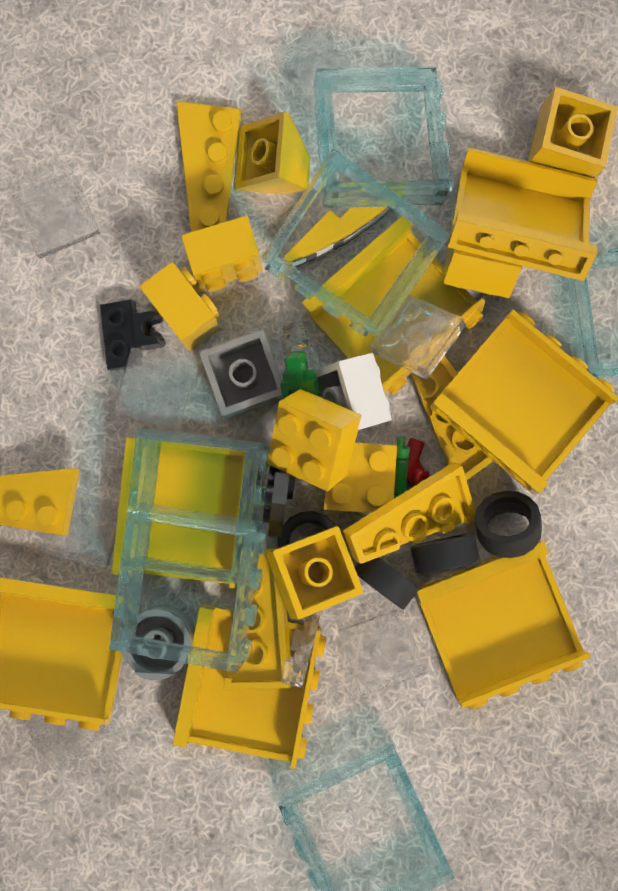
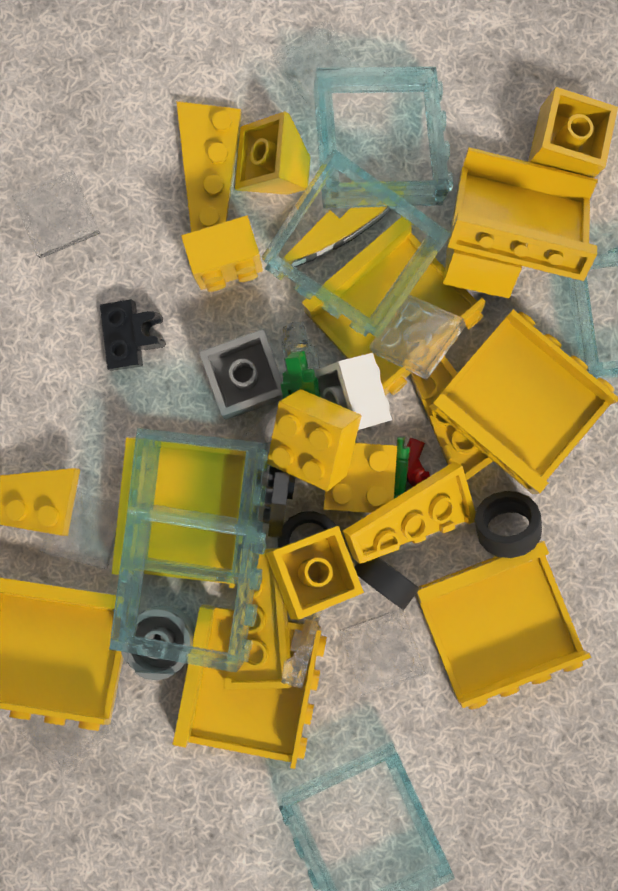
clear plate [112,347,197,431] -> none
yellow brick [139,261,221,352] -> none
black tyre [411,533,480,574] -> none

